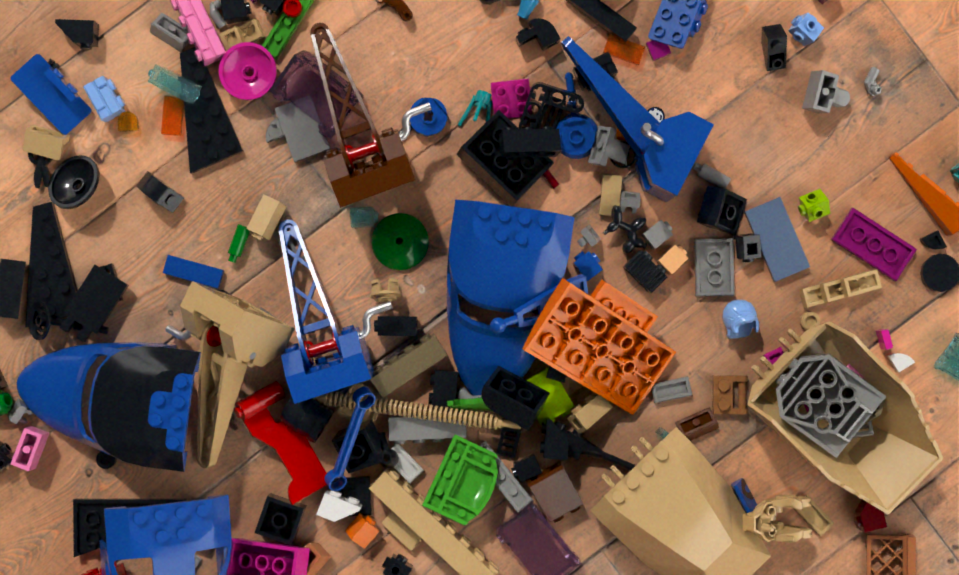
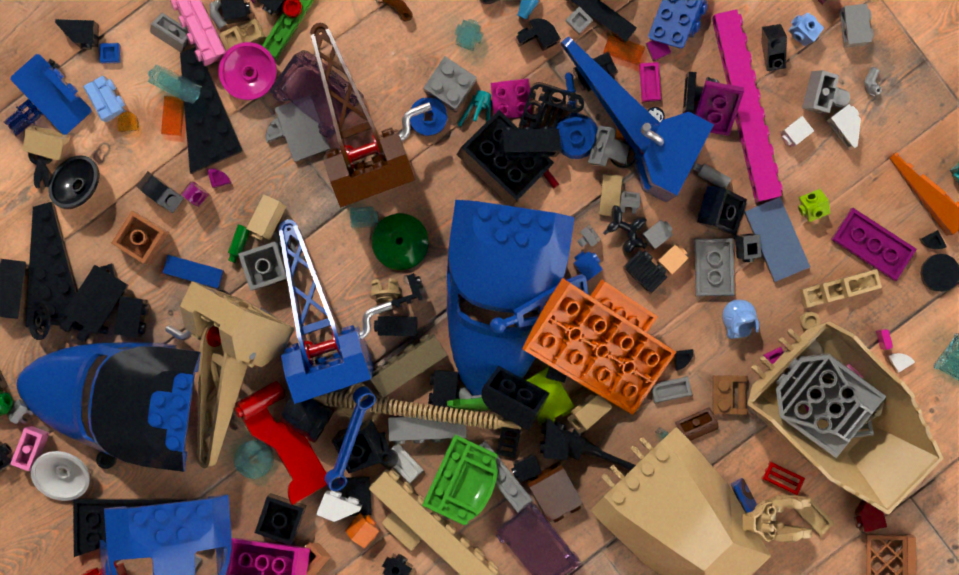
none -> clear blue arm [3,99,43,136]
none -> white dish [31,451,90,501]
none -> blue tile [99,43,121,64]
none -> nougat brick [111,211,170,265]
none -> black brick [114,296,149,338]
none -> magenta leg [181,181,209,207]
none -> magenta tile [207,169,232,188]
none -> clear light blue plate [234,440,274,479]
none -> light grey brick [238,242,287,291]
none -> black plate [388,273,424,311]
none -> light grey brick [423,56,477,112]
none -> clear light blue brick [455,19,484,51]
none -> light grey tile [565,7,593,35]
none -> dark pink tile [639,62,661,102]
none -> black tile [674,349,694,370]
none -> black piece [682,72,720,113]
none -> magenta tile [695,81,744,136]
none -> dark pink brick [711,9,783,203]
none -> red tile [762,461,805,495]
none -> white brick [780,116,814,147]
none -> white slope [826,104,861,151]
none -> light grey brick [839,4,873,48]

